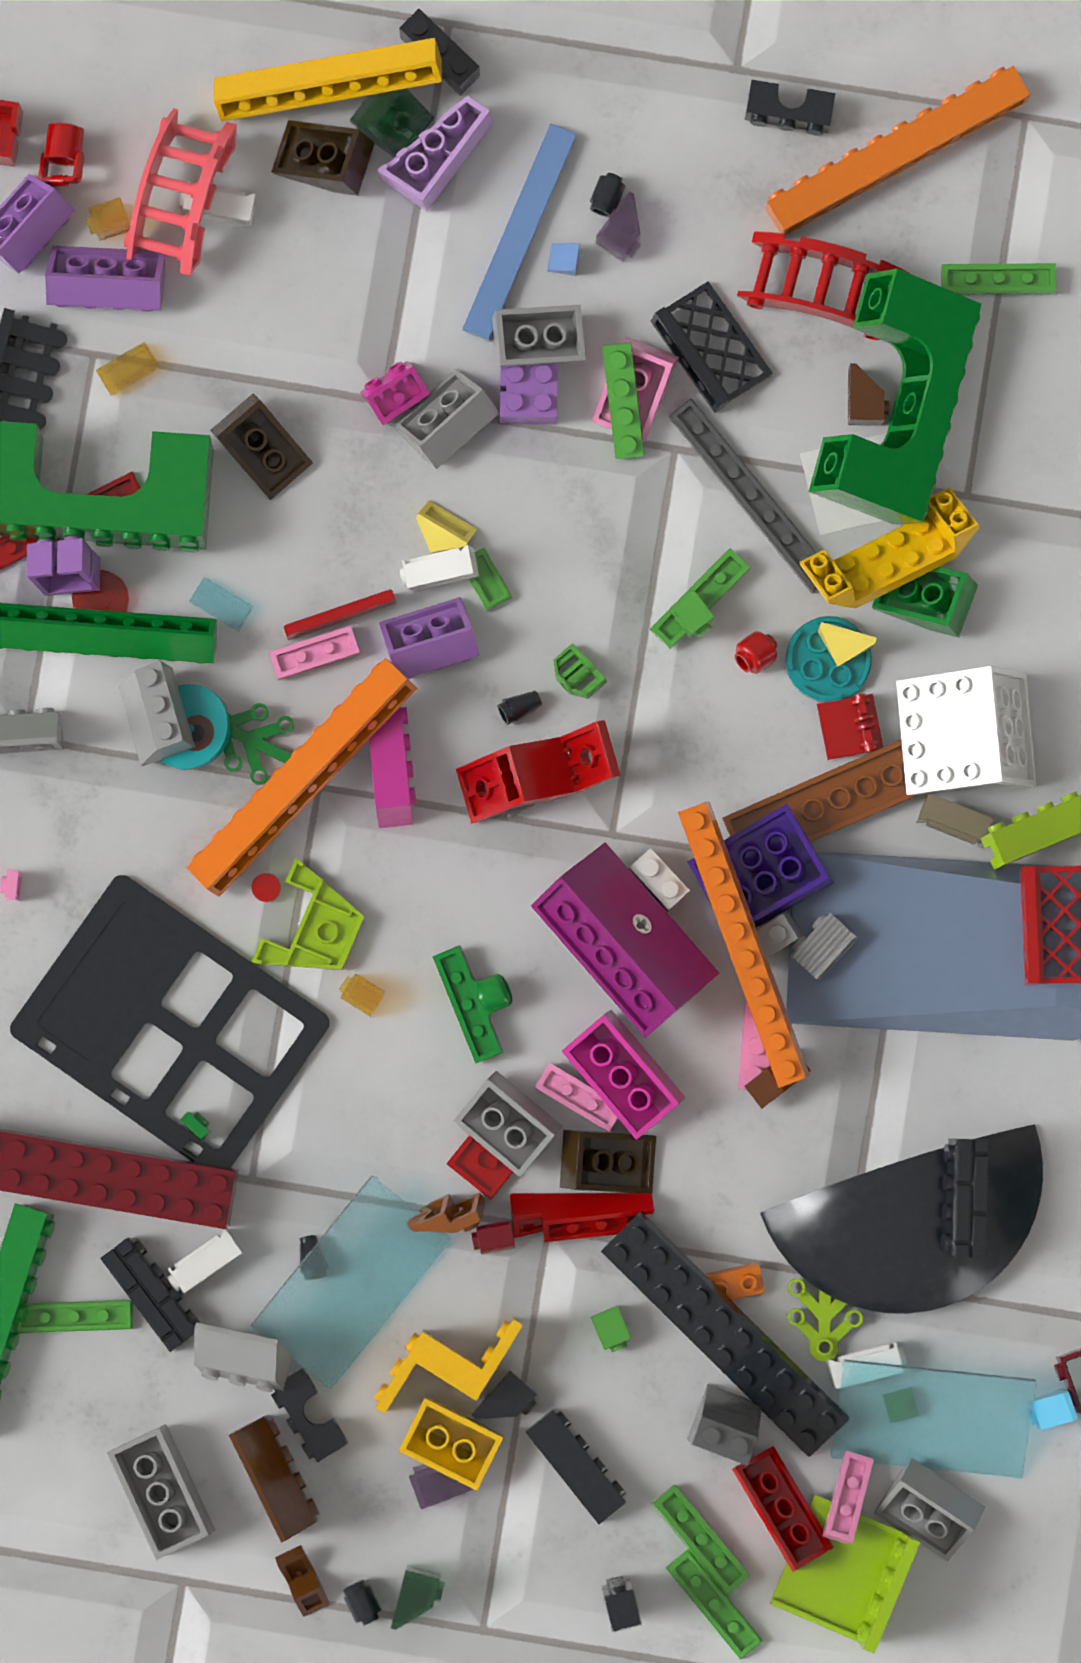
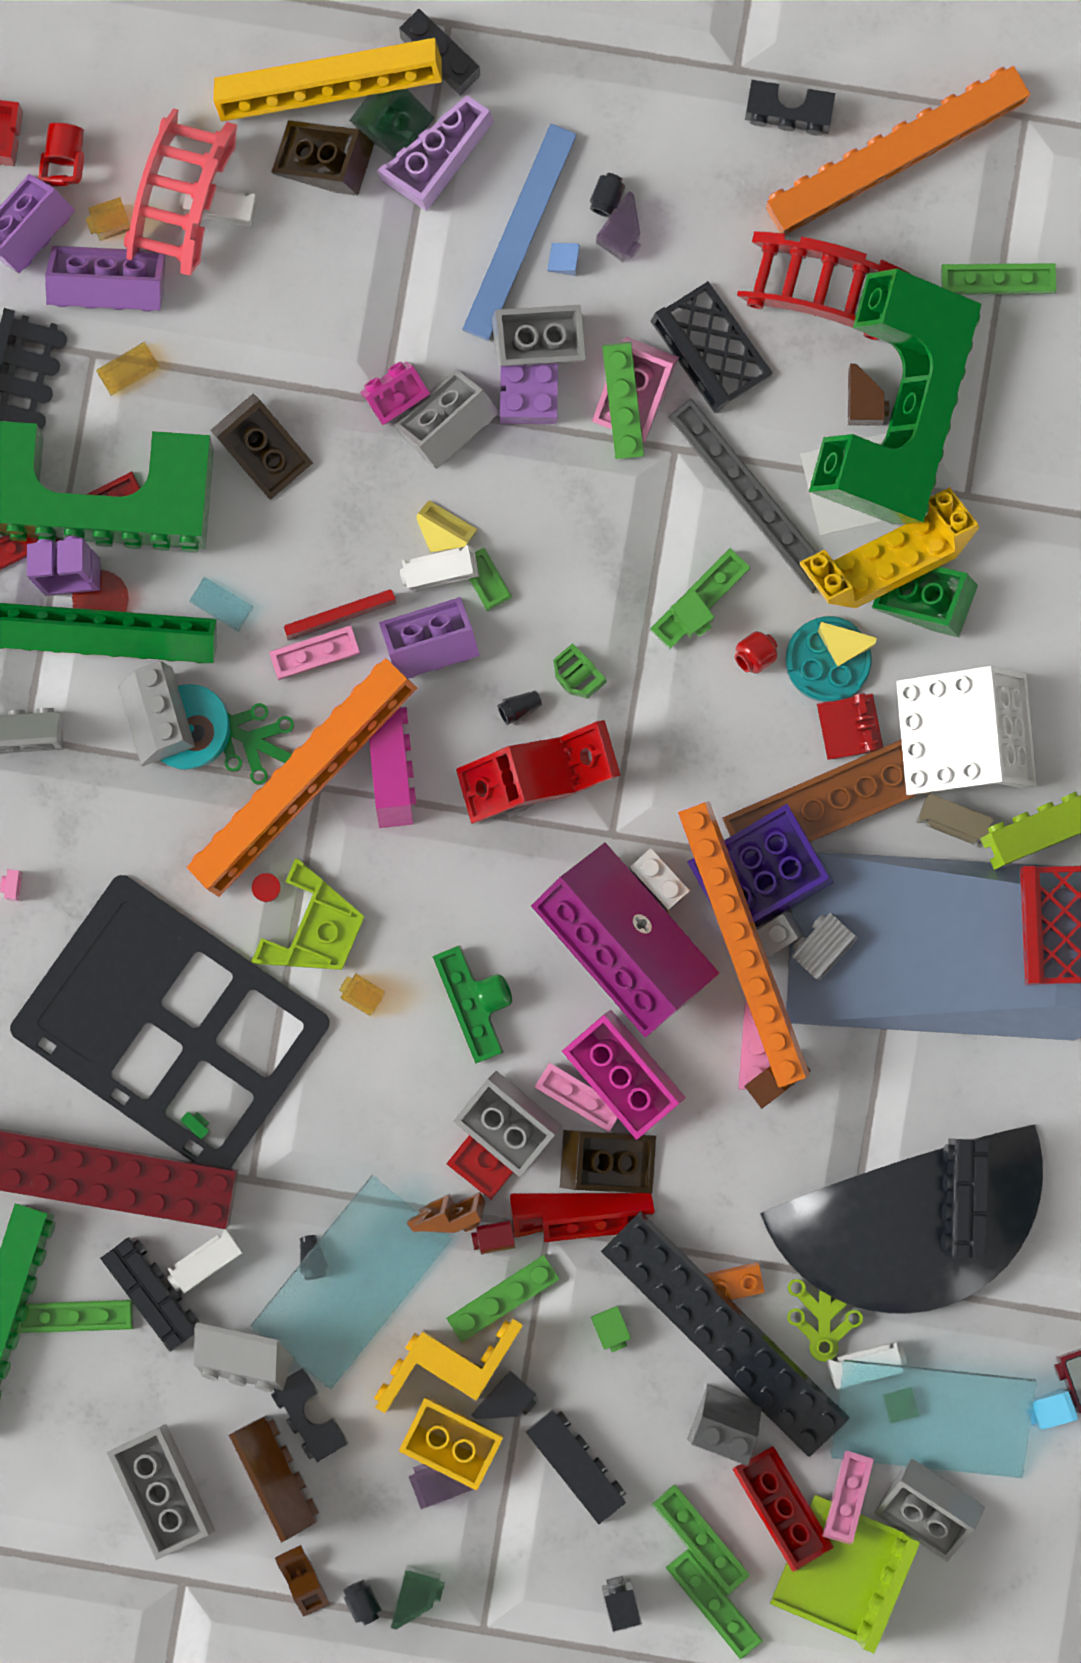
none -> bright green plate [446,1255,559,1343]

